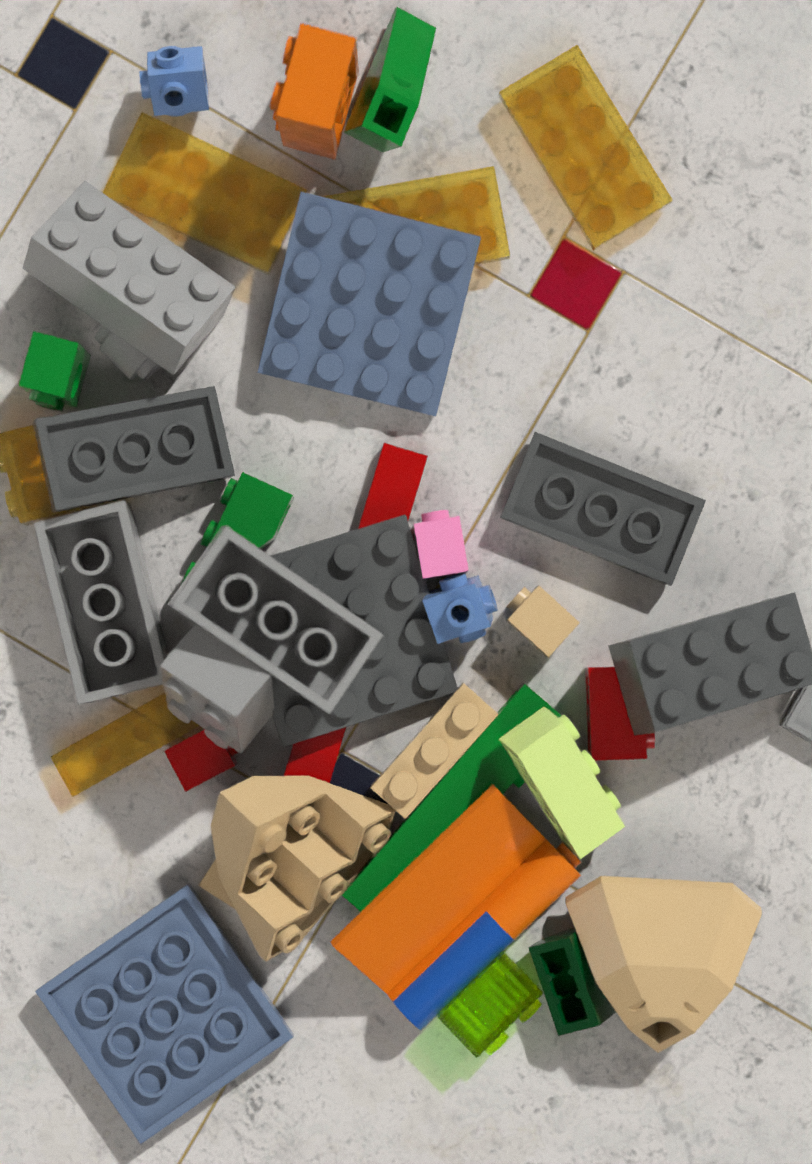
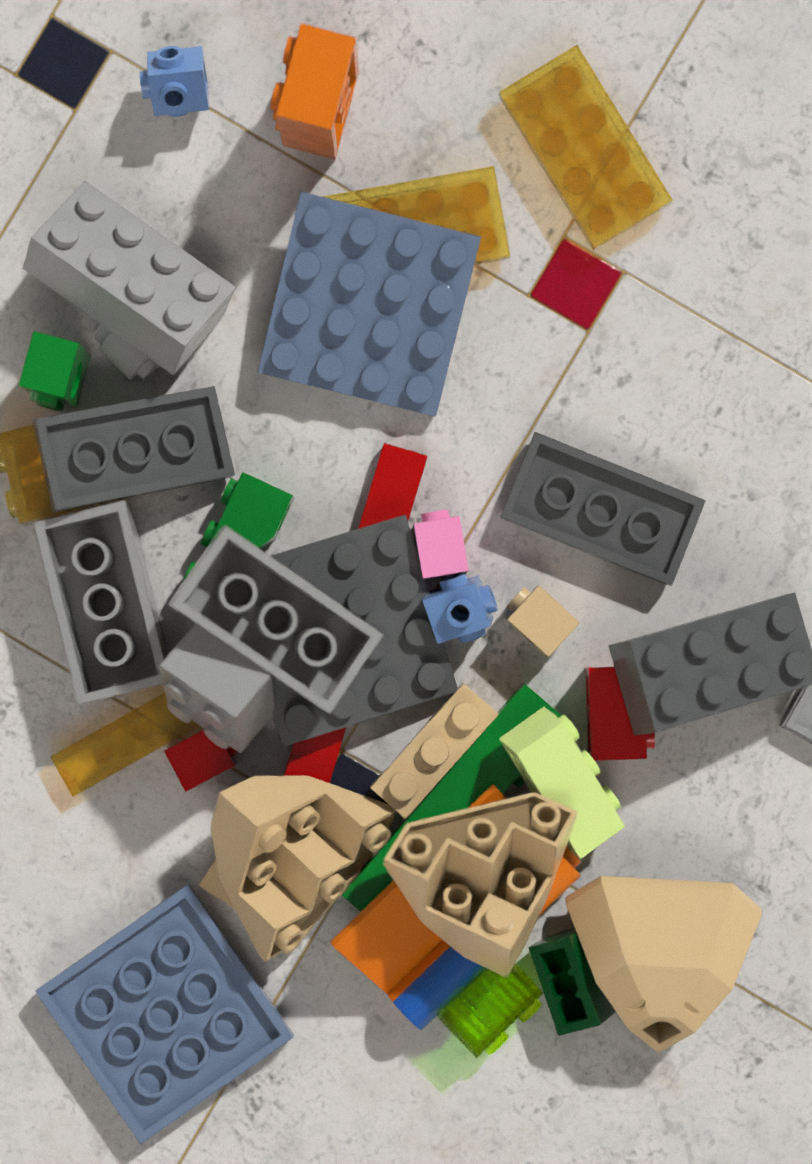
clear yellow plate [103,112,308,275] -> none
green slope [343,7,436,152] -> none
none -> tan brick [384,792,577,978]

